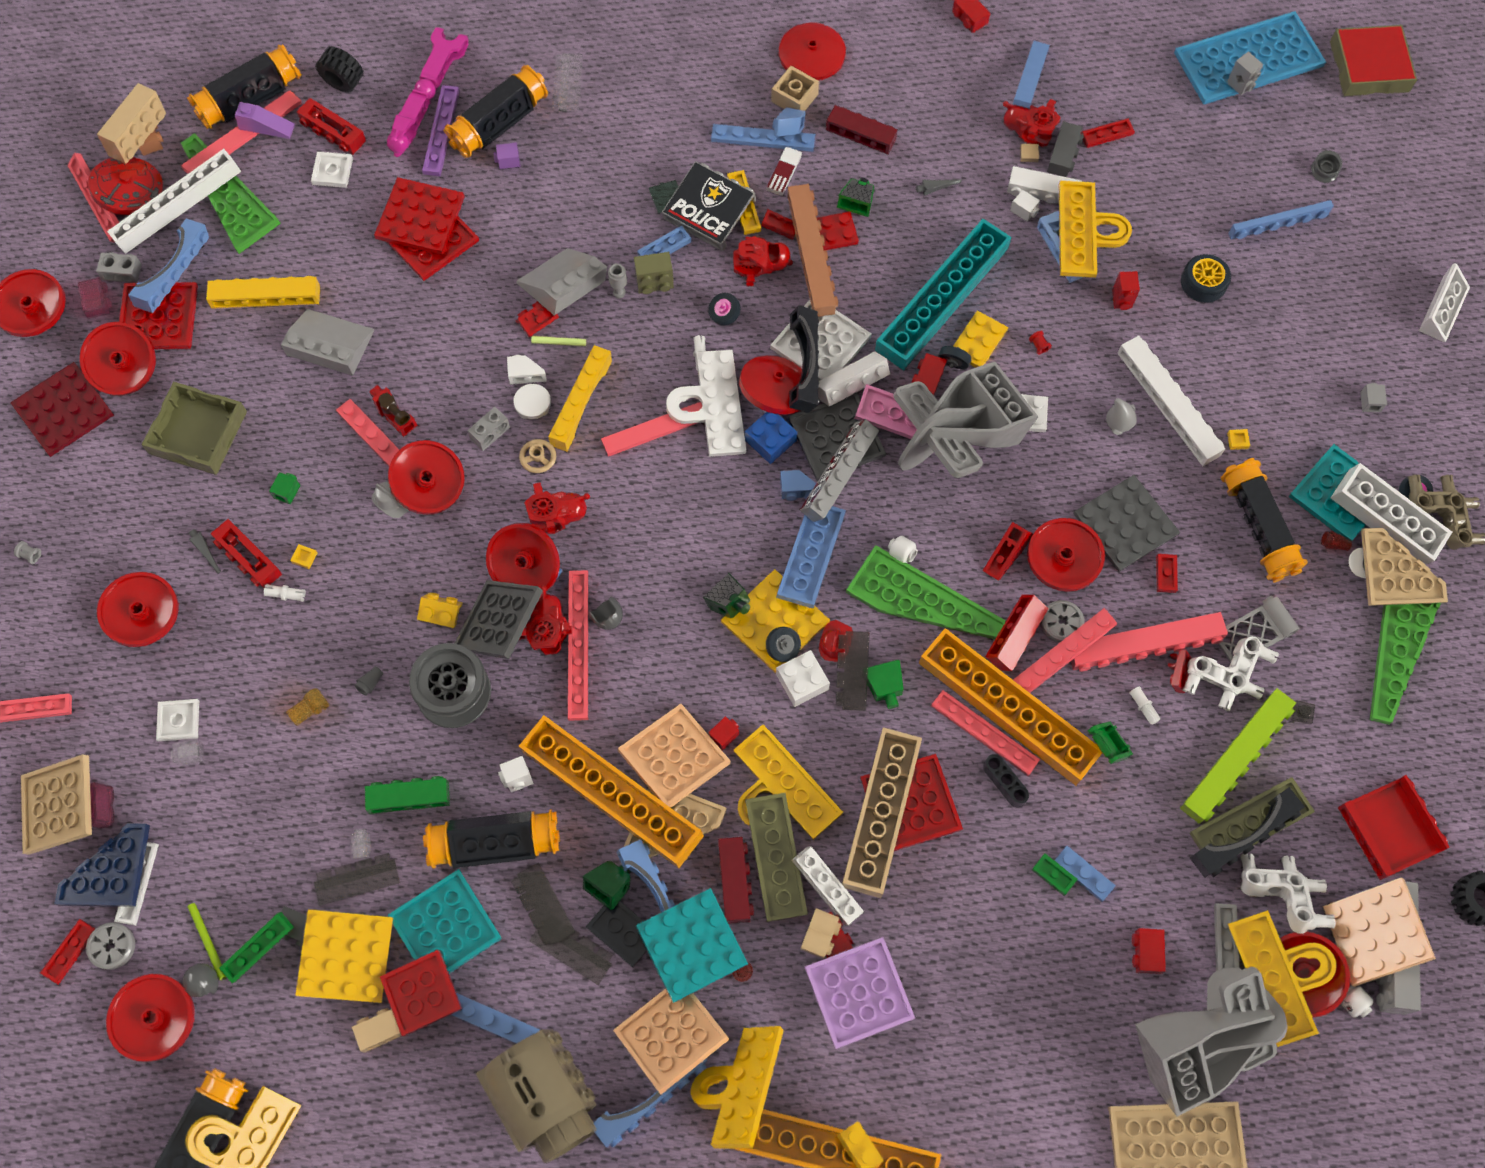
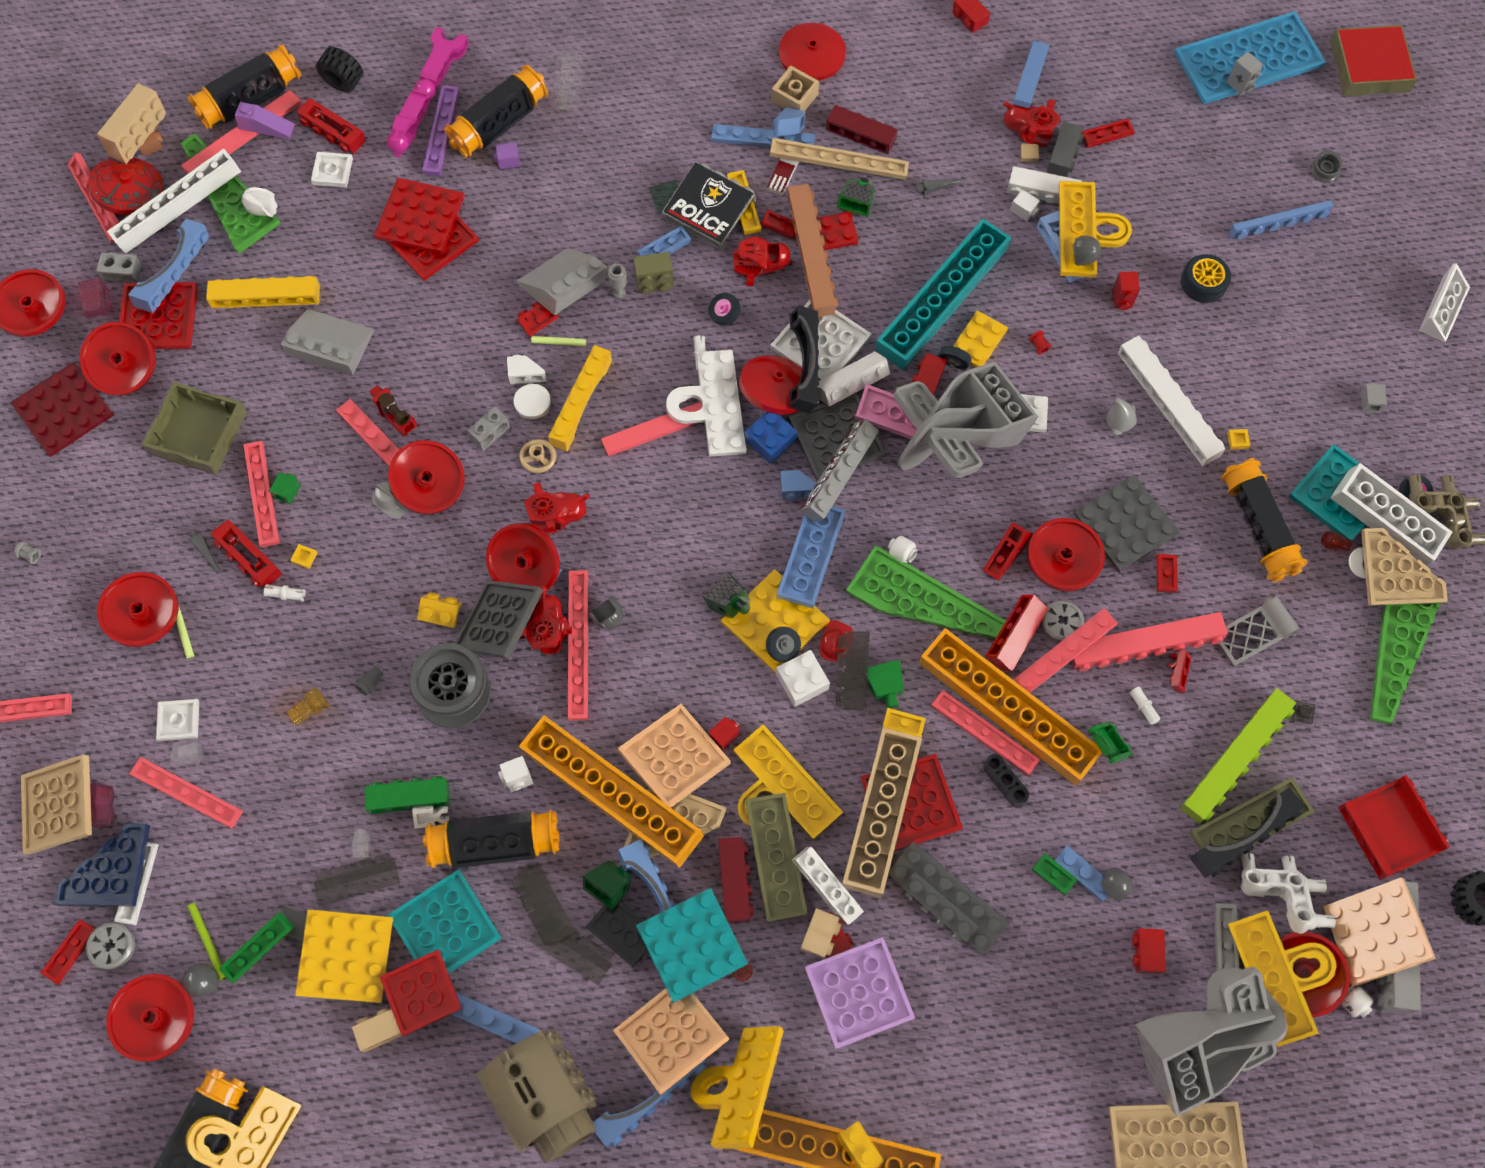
white pin [1182,637,1279,711] -> none
none -> coral tile [129,757,243,829]
none -> yellowish green bar [176,607,194,659]
none -> white hair [242,187,277,217]
none -> coral plate [243,441,280,548]
none -> white plate [412,805,449,829]
none -> tan plate [770,138,909,180]
none -> yellow bracket [881,708,926,738]
none -> dark grey plate [888,841,1010,955]
none -> dark grey hair [1073,235,1102,266]
none -> dark grey hair [1101,868,1132,901]

